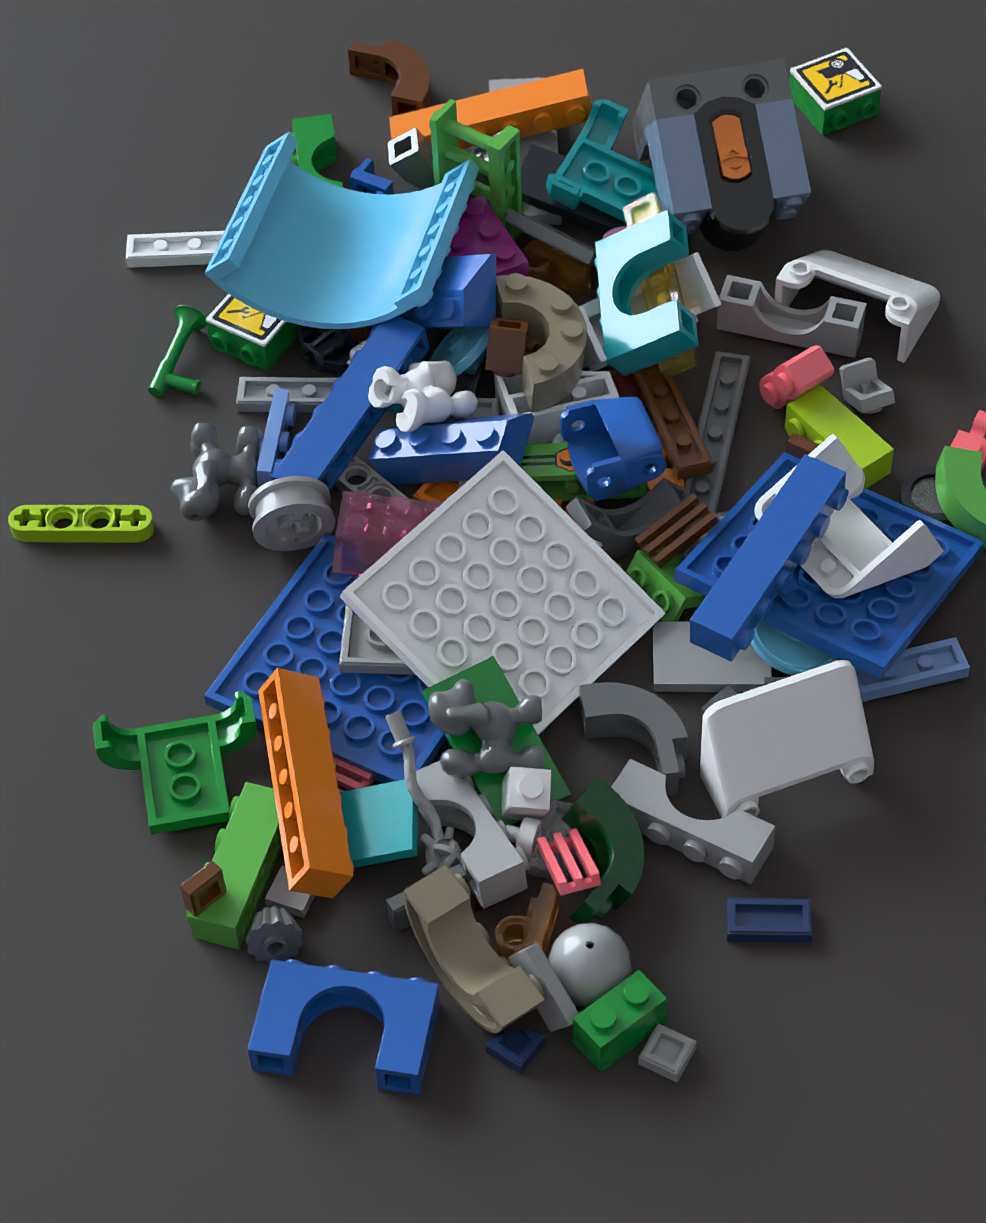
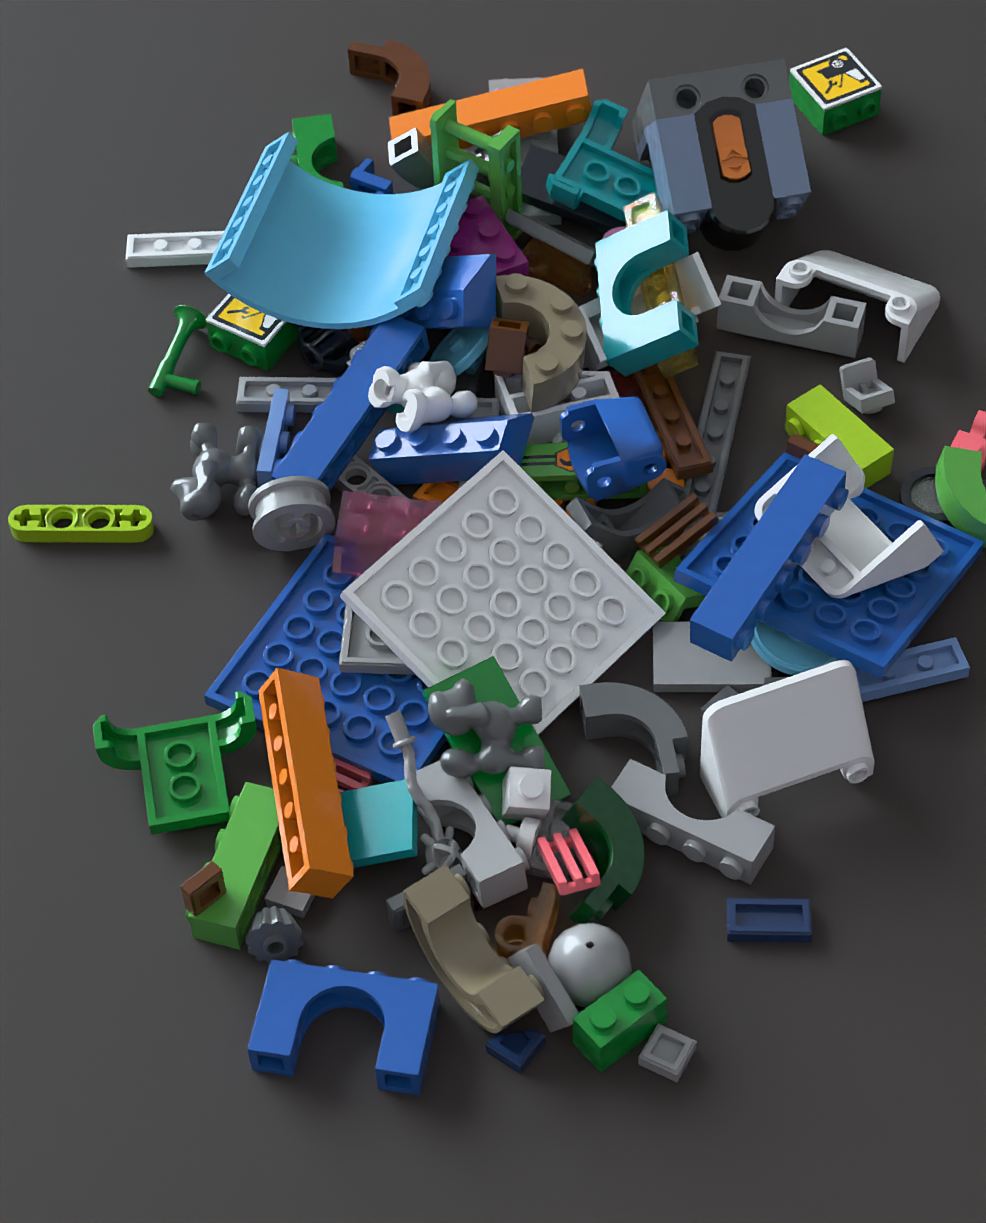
coral brick [759,345,834,409] -> none

